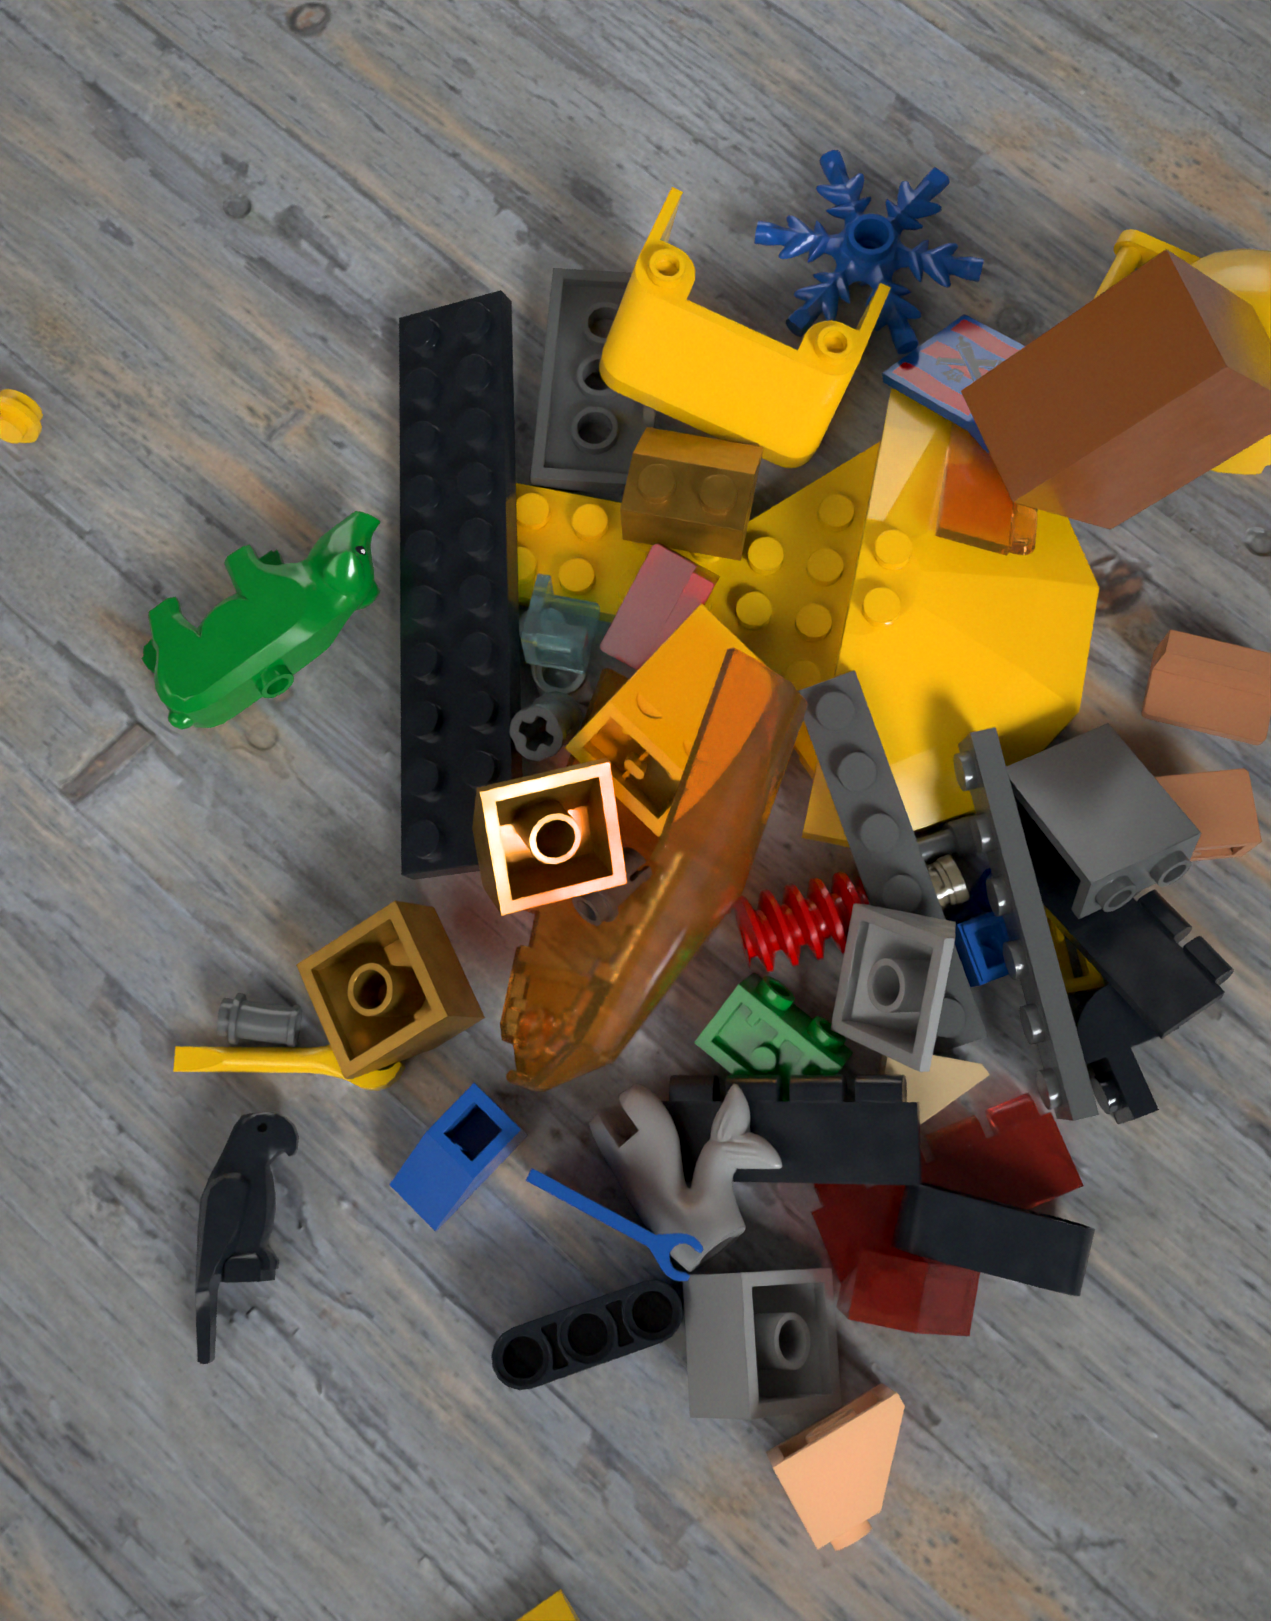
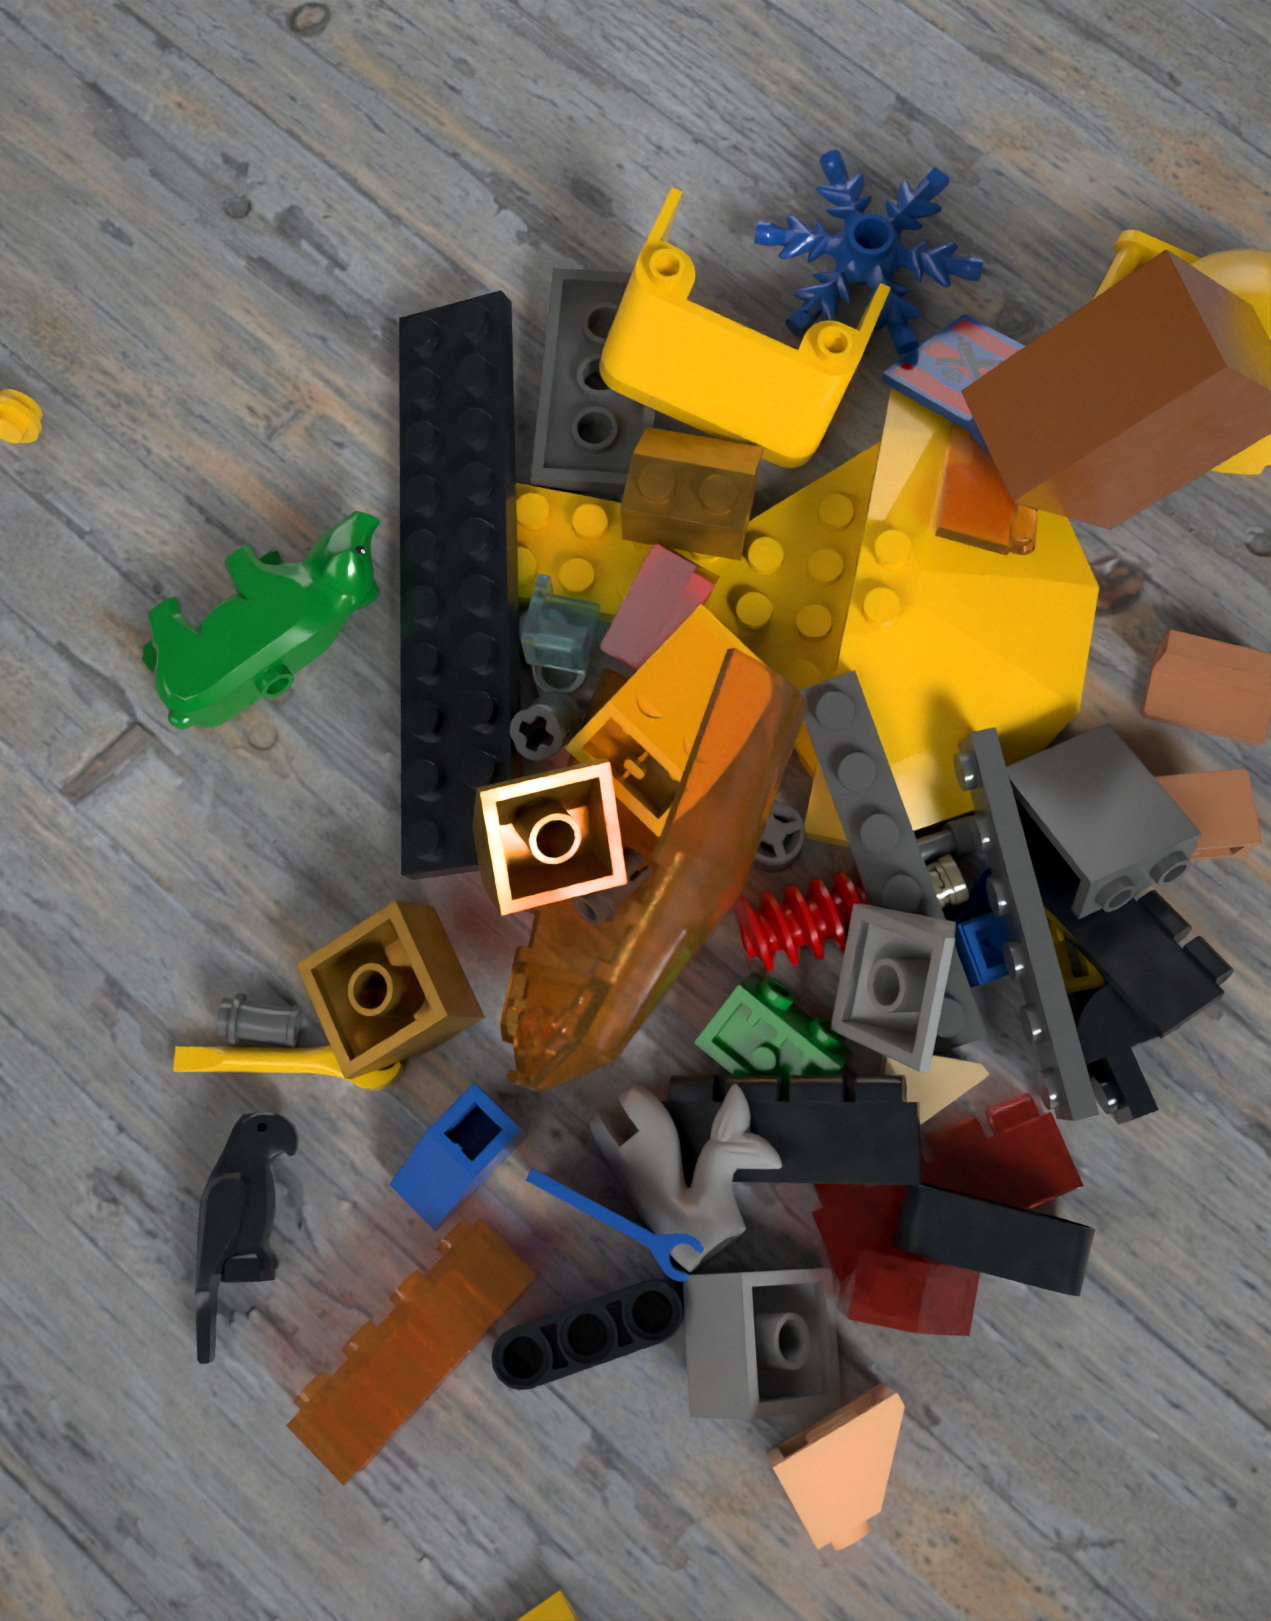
none -> clear orange brick [286,1218,542,1486]
none -> dark grey wheel [741,801,805,873]

